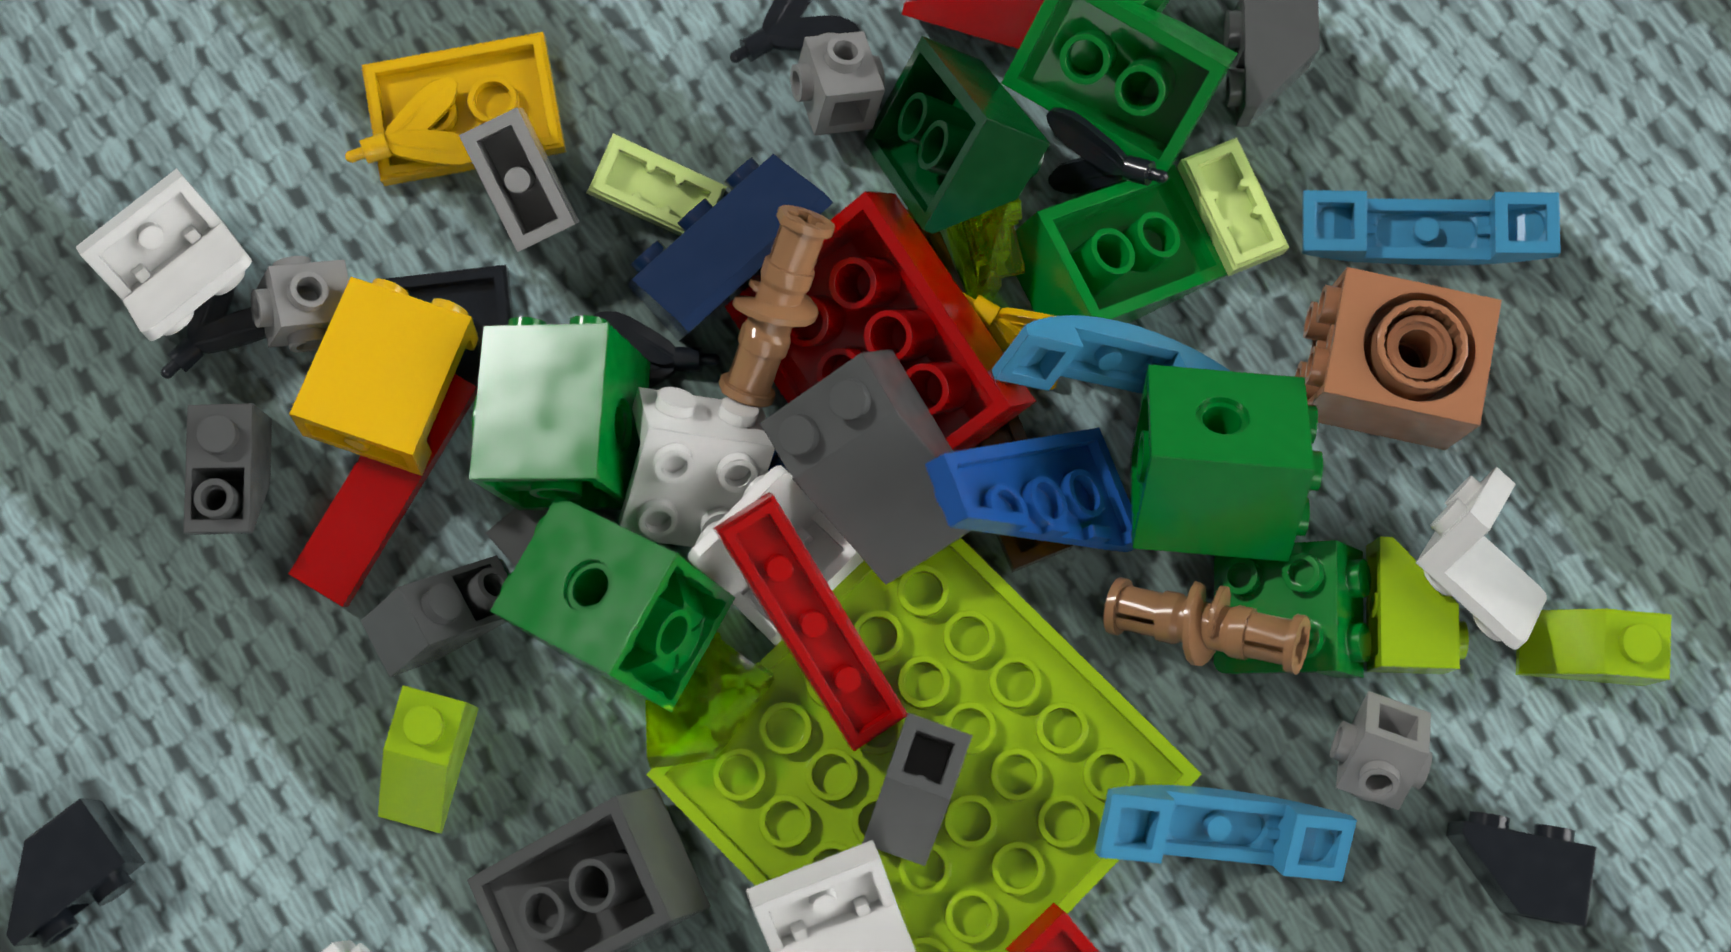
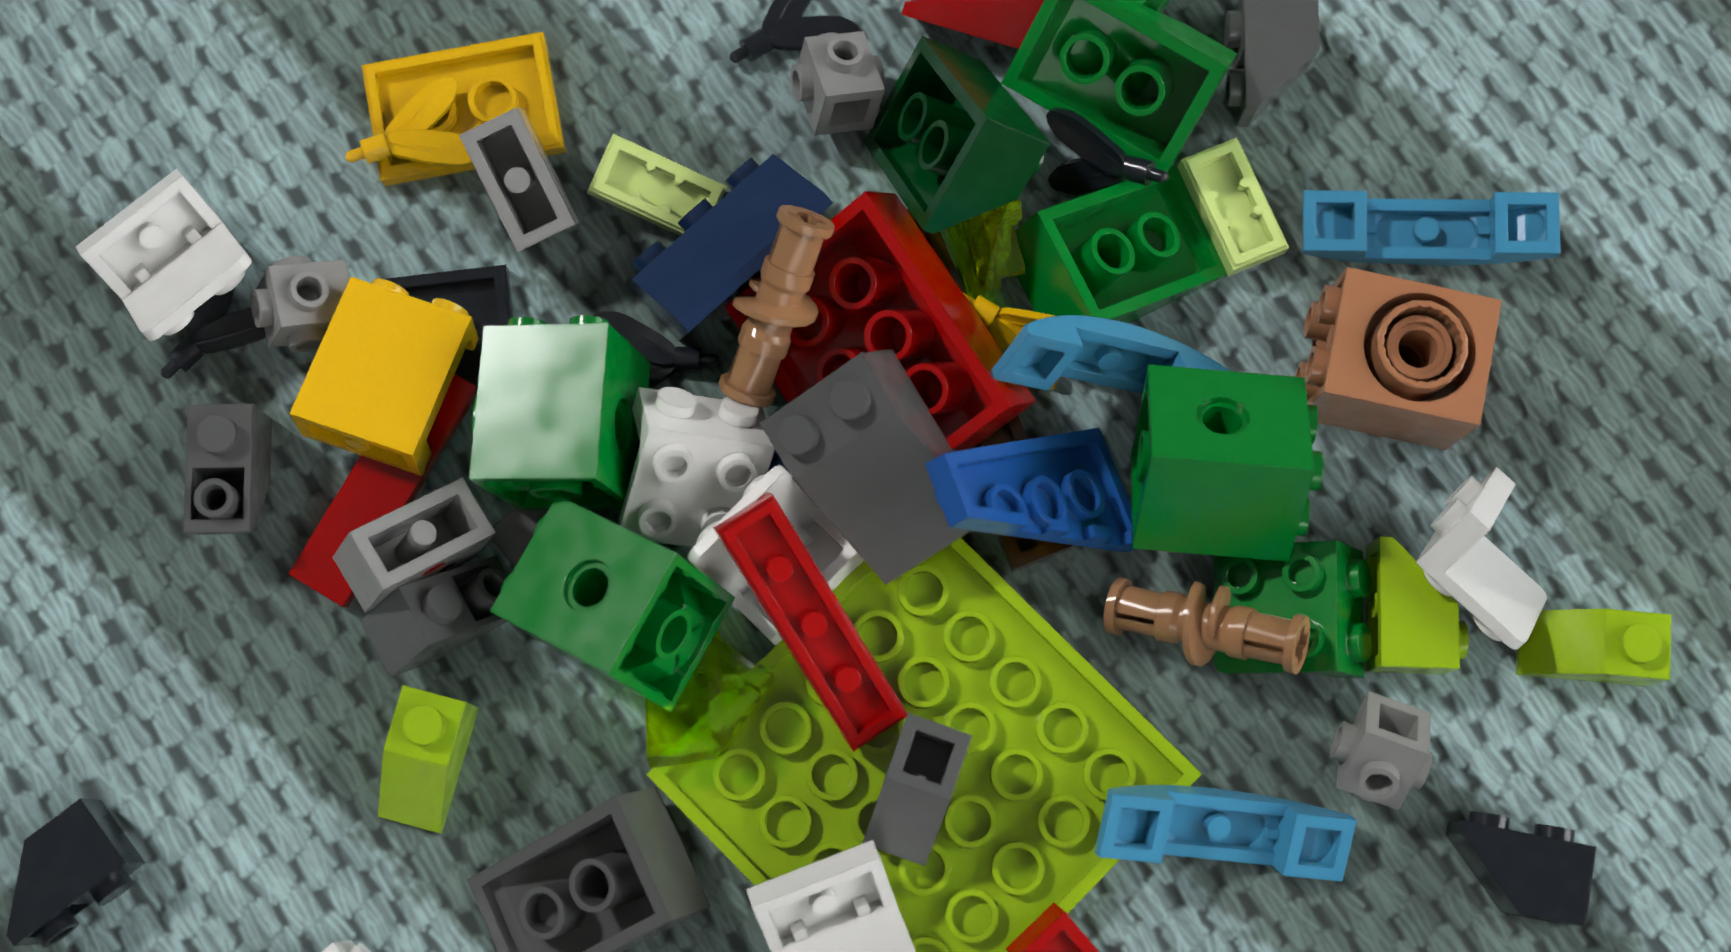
none -> light grey brick [332,477,496,613]

